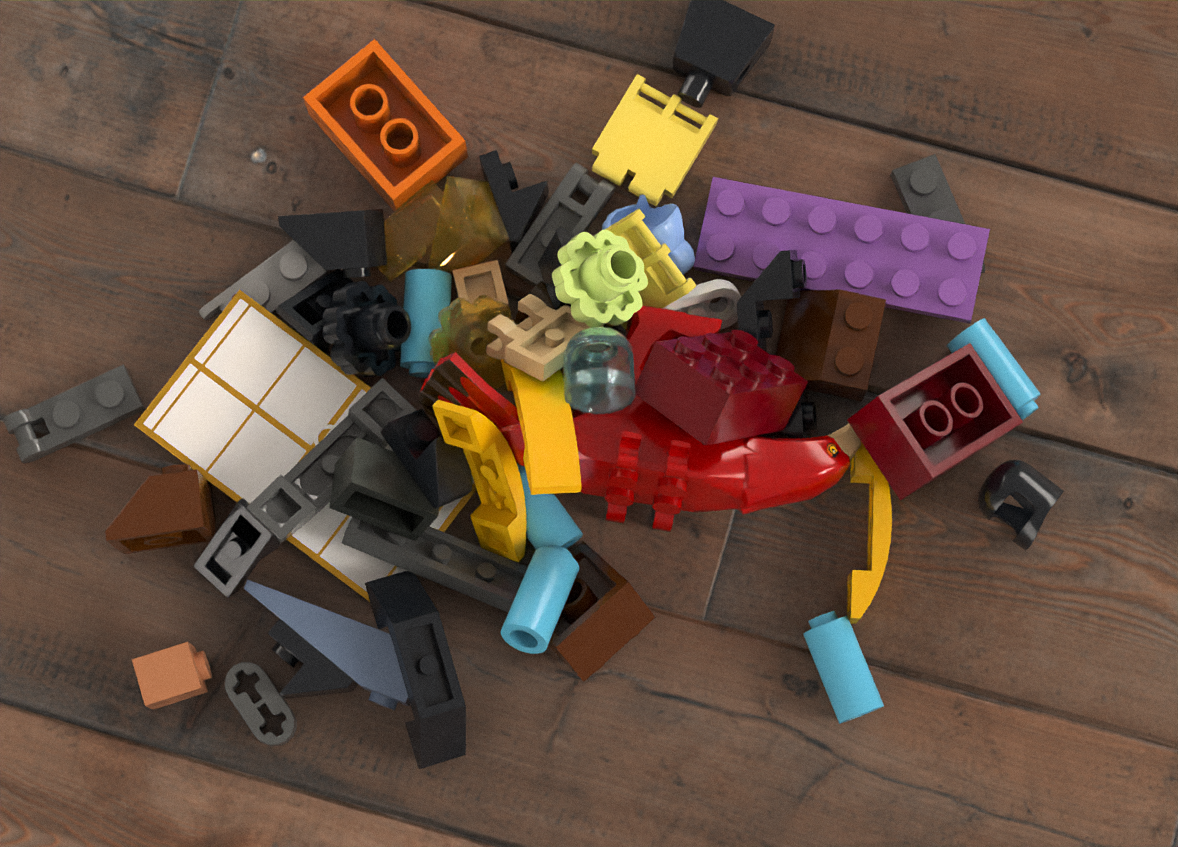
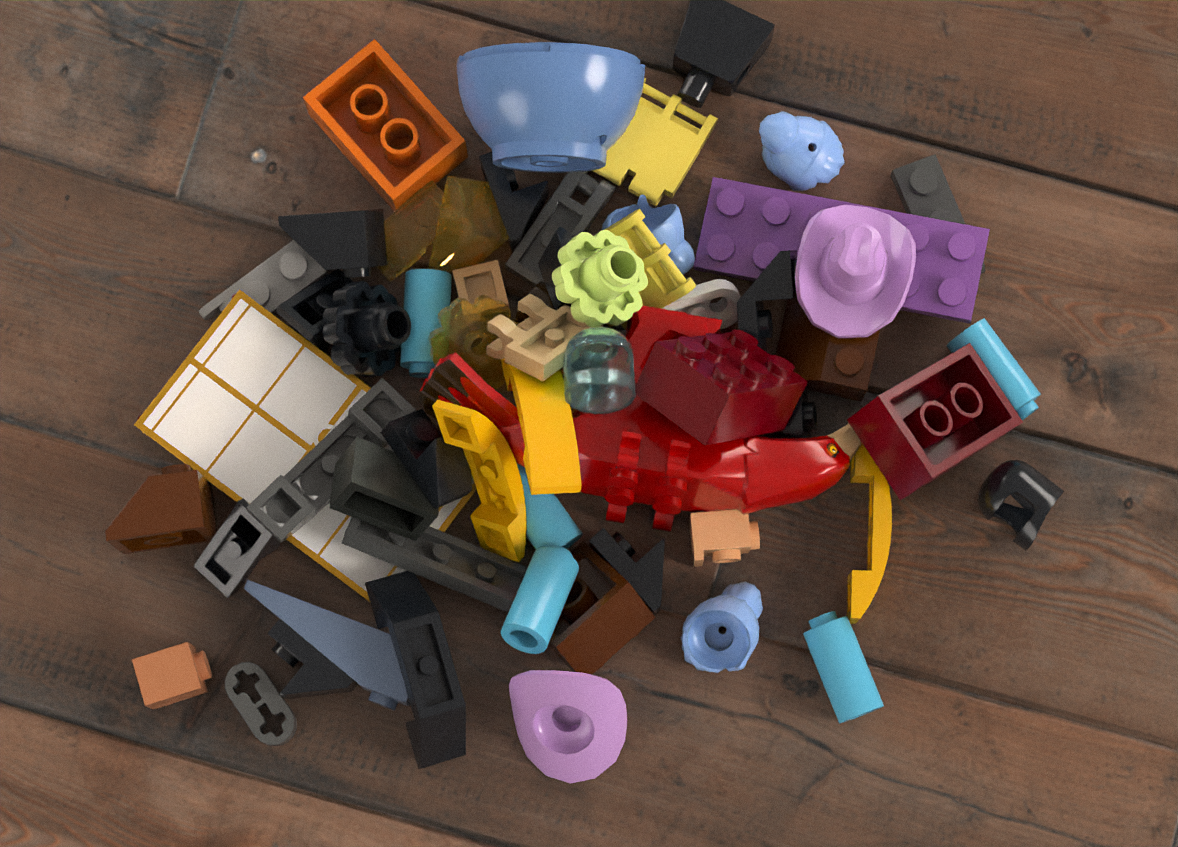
dark grey plate [3,364,146,463] -> none
none -> medium blue piece [457,42,645,173]
none -> lavender hat [509,670,627,784]
none -> black slope [589,528,665,616]
none -> light blue piece [680,581,763,673]
none -> light nougat brick [689,509,760,567]
none -> light blue piece [759,111,845,191]
none -> lavender hat [795,205,916,338]

